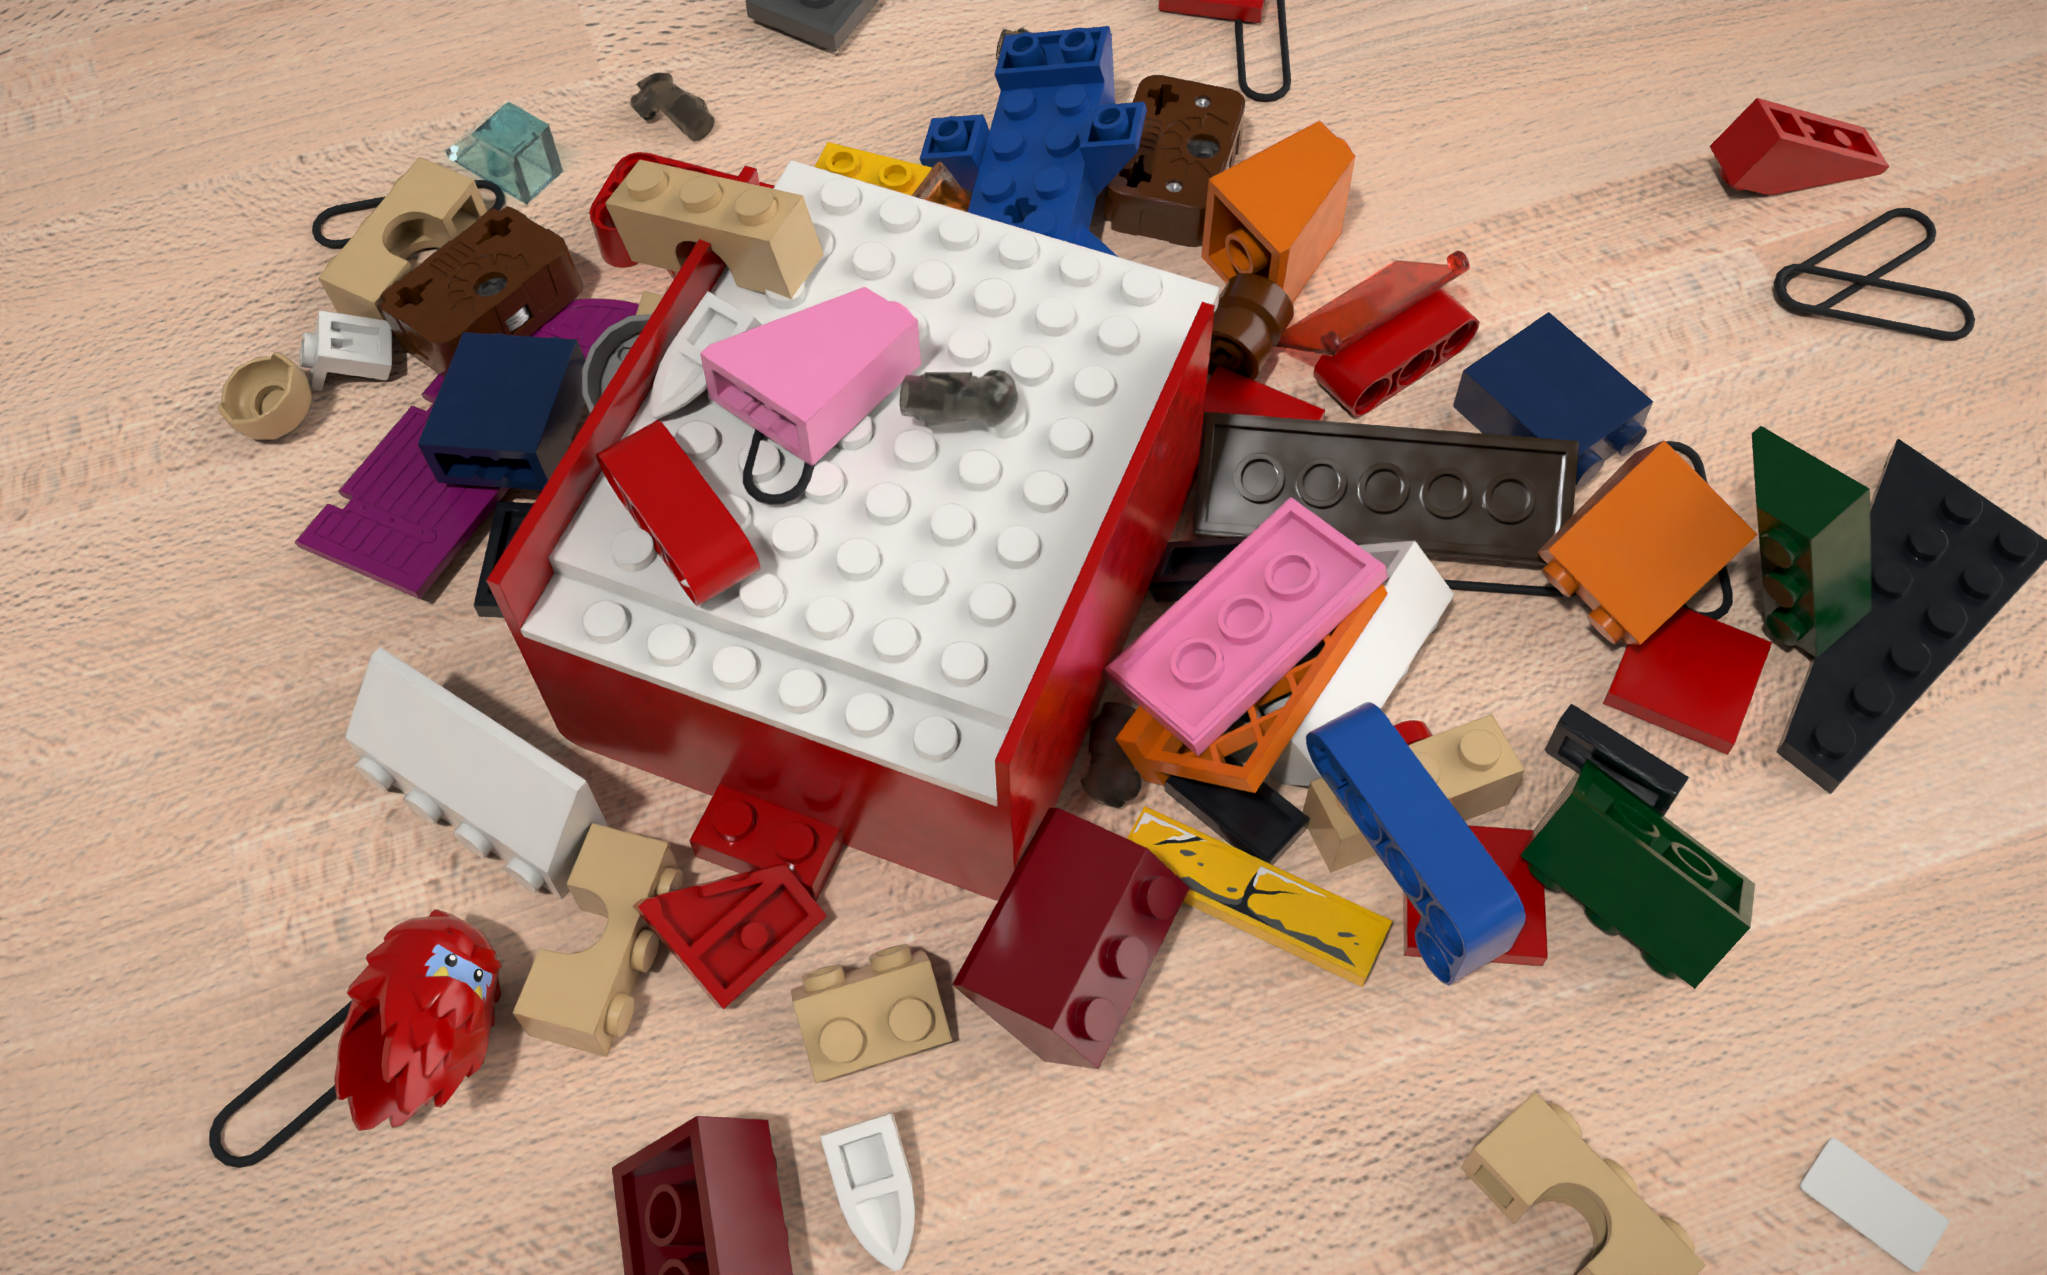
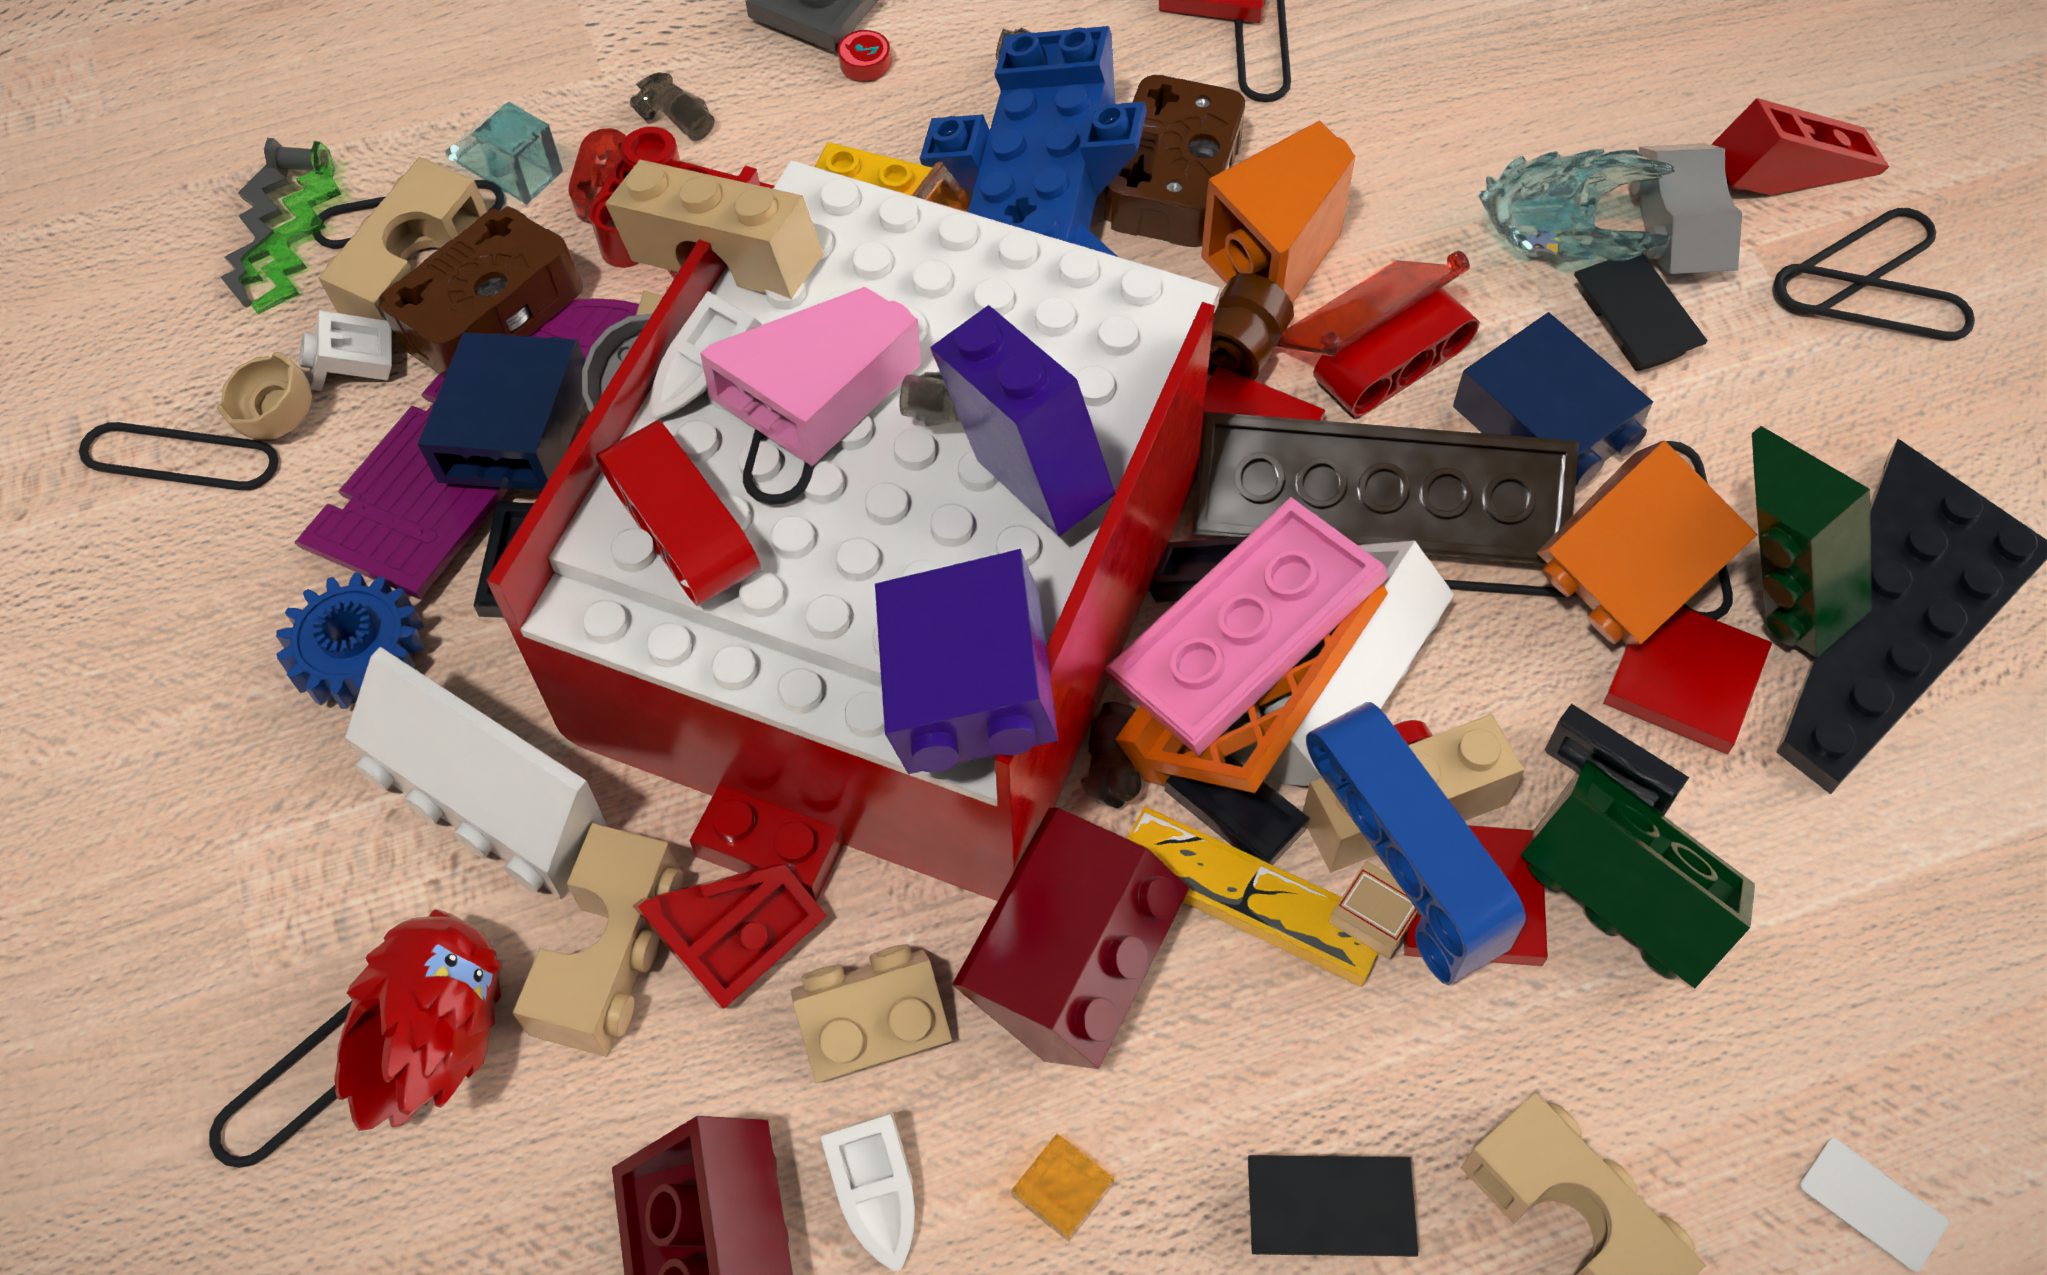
none -> black piece [79,422,279,490]
none -> piece [221,138,341,314]
none -> blue gear [276,573,425,709]
none -> clear red beam [568,128,626,224]
none -> red tile [620,127,680,174]
none -> red tile [838,30,891,81]
none -> dark purple brick [875,549,1059,774]
none -> dark purple brick [930,305,1115,537]
none -> clear yellow tile [1011,1133,1114,1242]
none -> black piece [1248,1155,1418,1257]
none -> tan tile [1329,860,1418,959]
none -> clear light blue head [1478,149,1675,262]
none -> black piece [1574,249,1708,371]
none -> light grey brick [1630,143,1742,274]

